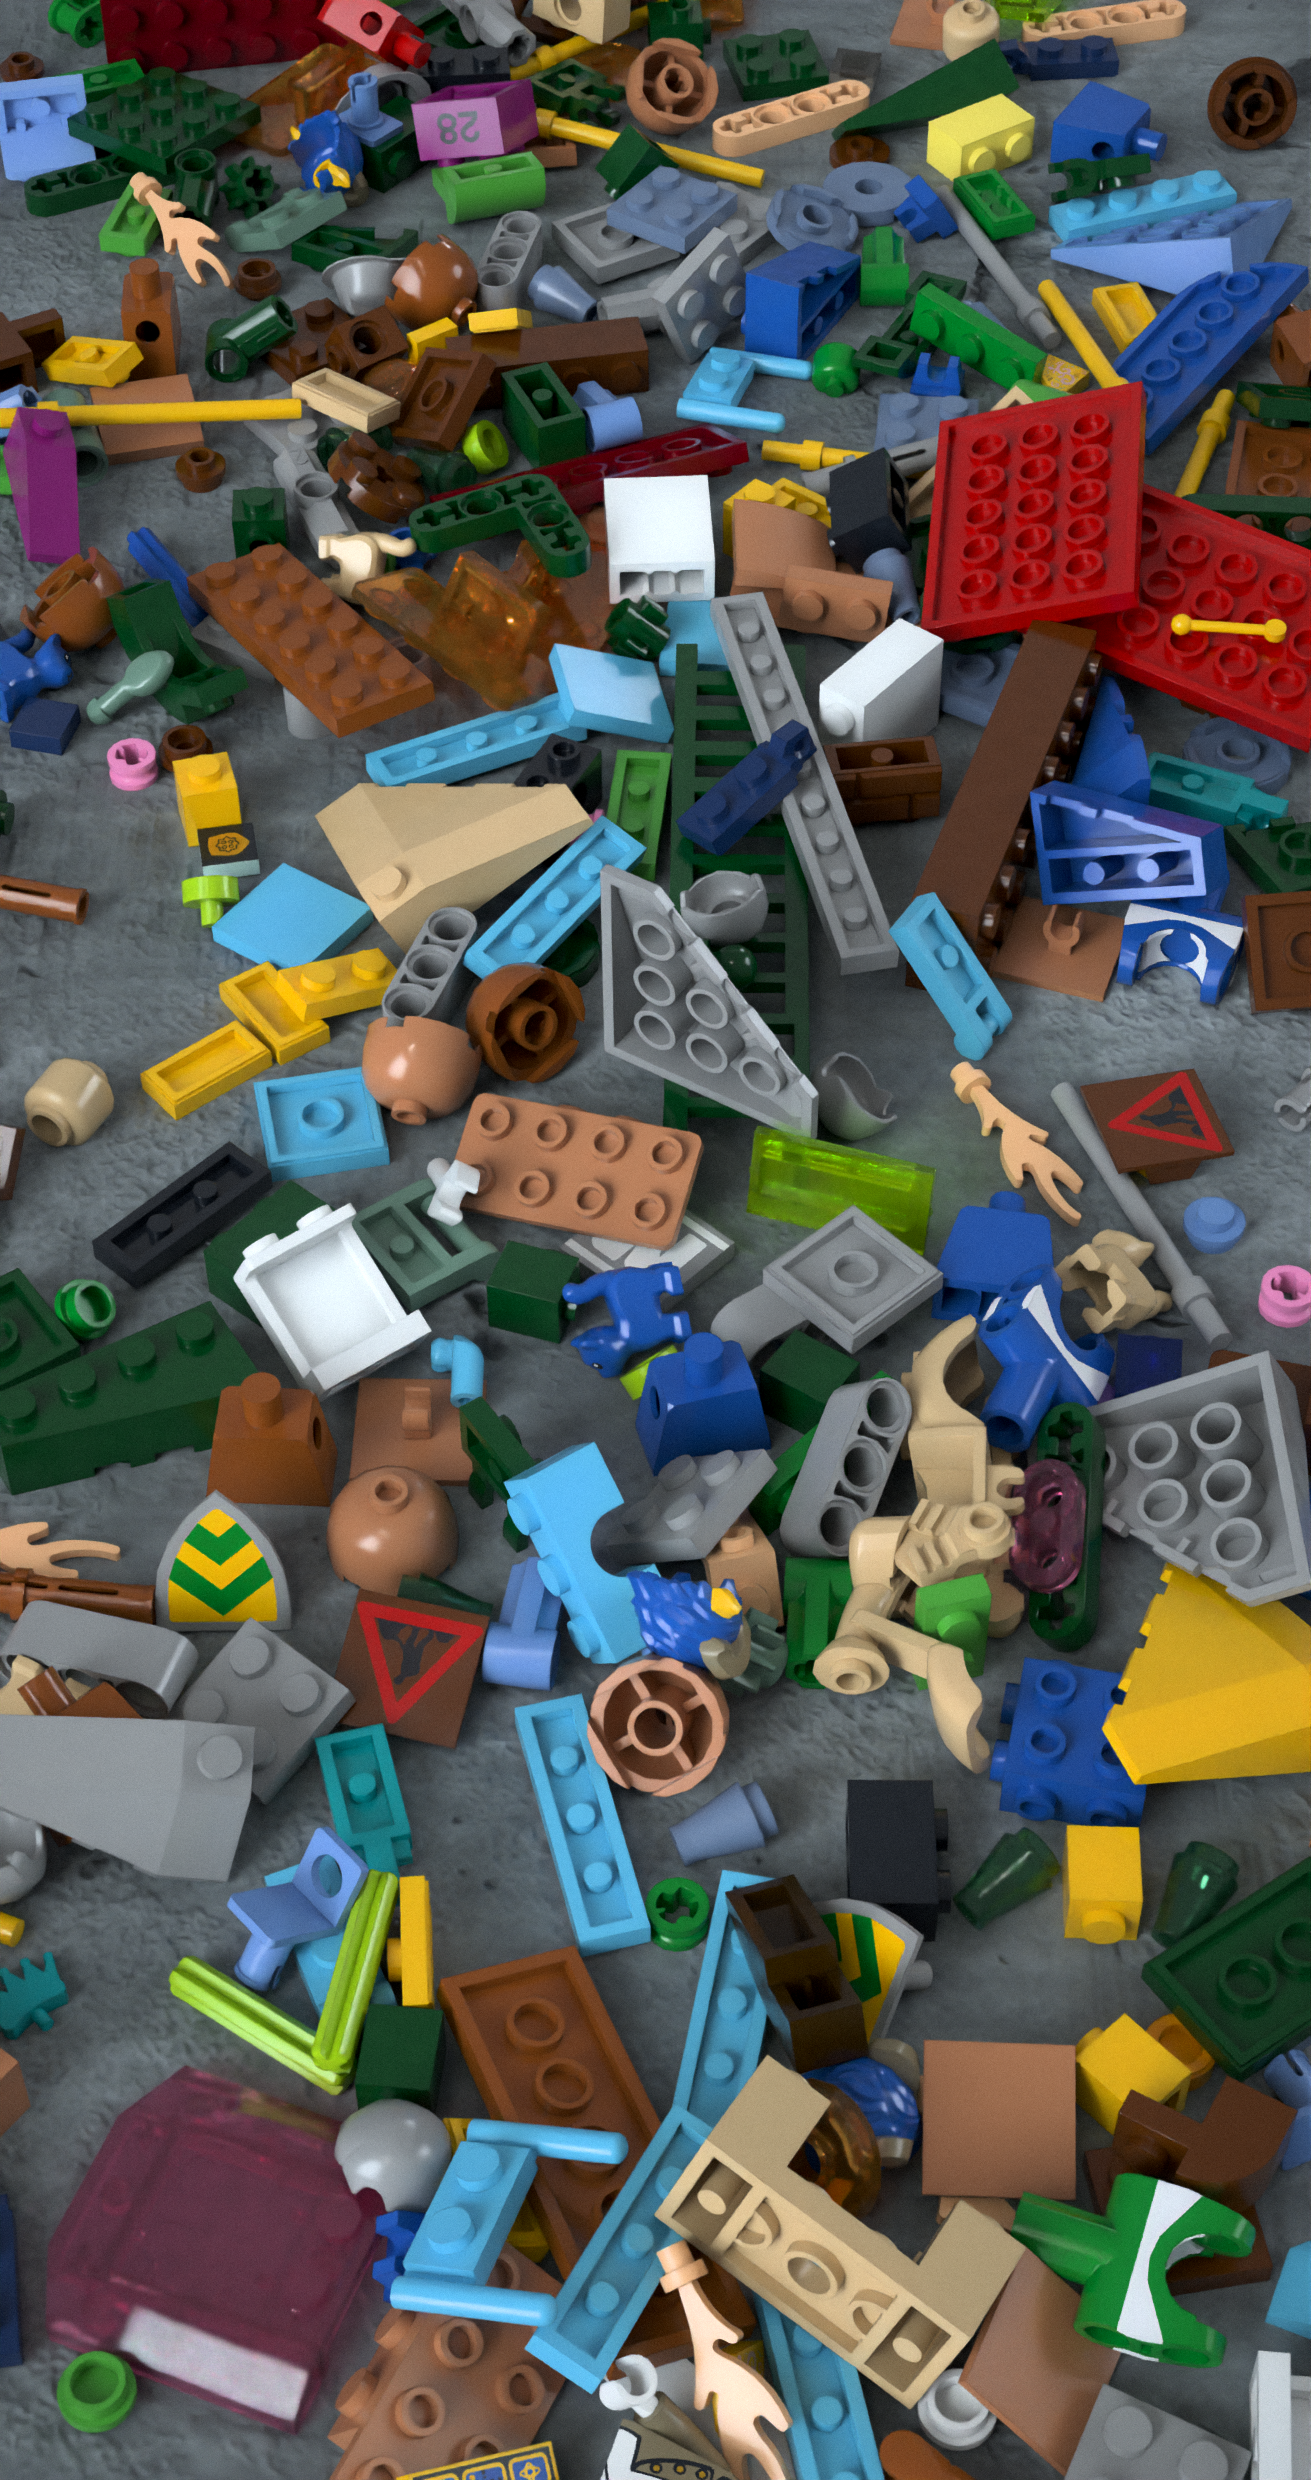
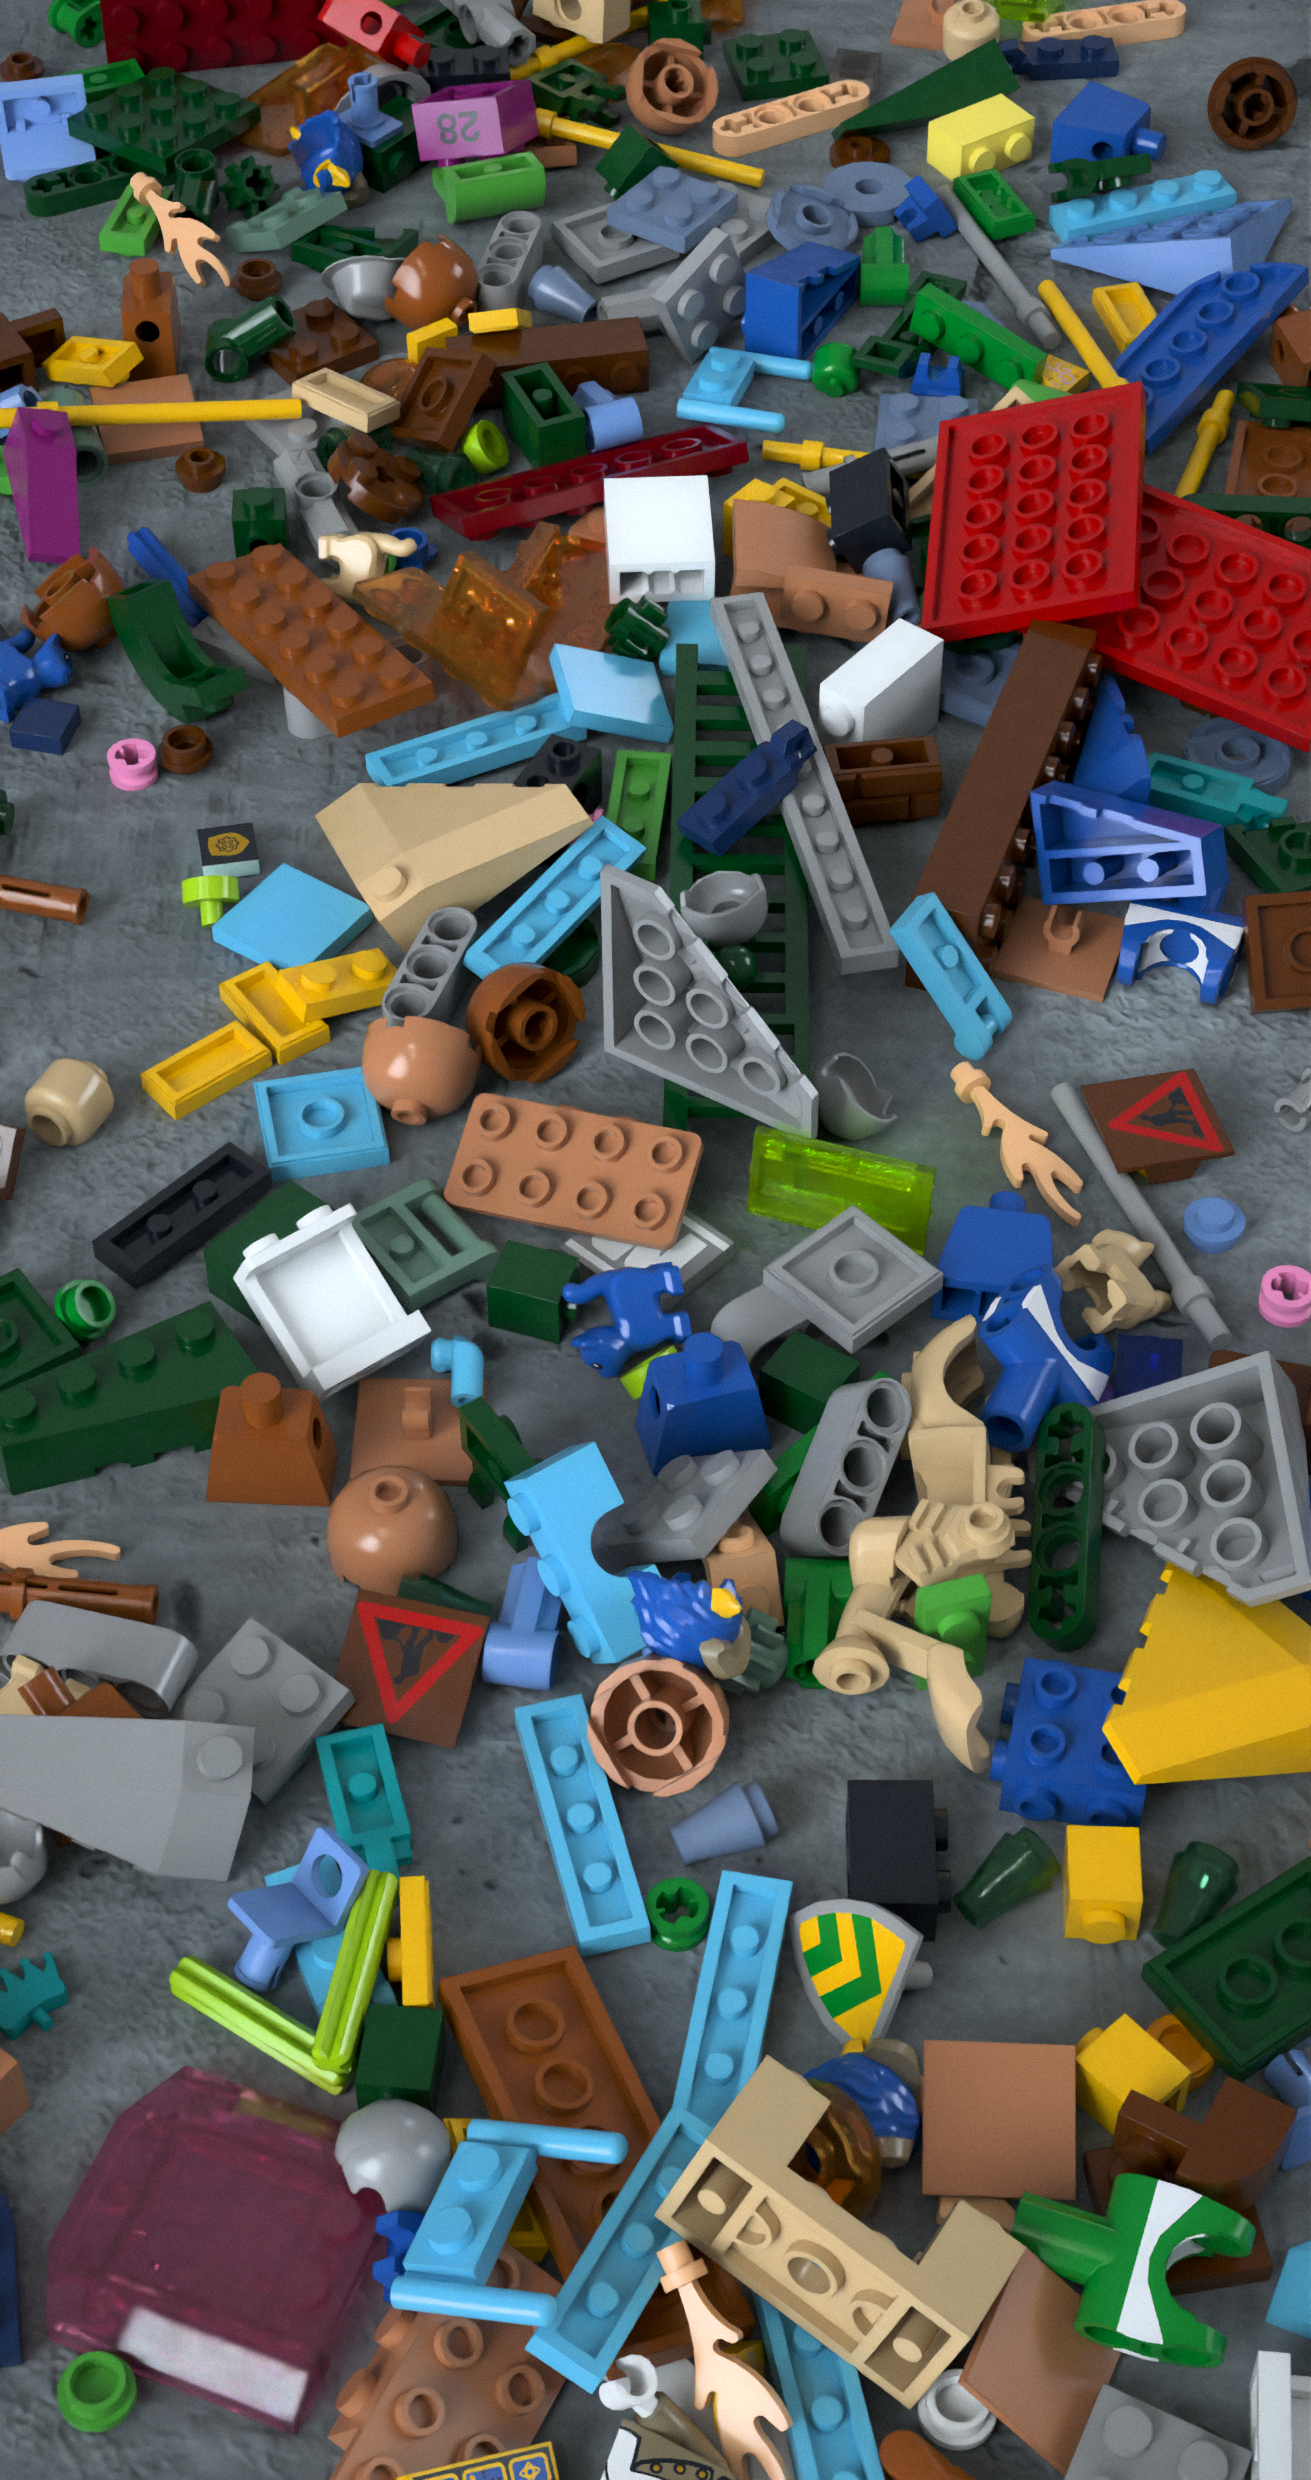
sand green piece [86,650,174,725] -> none
shield [155,1490,292,1631] -> none
yellow brick [172,752,242,847] -> none
reddish brown brick [324,305,409,383] -> none
dark green beam [408,474,593,578] -> none
white bar [427,1158,480,1226] -> none
dark brown slope [725,1874,869,2074] -> none
clear pink plate [1009,1459,1086,1594] -> none
yellow hinge [1171,613,1287,643] -> none

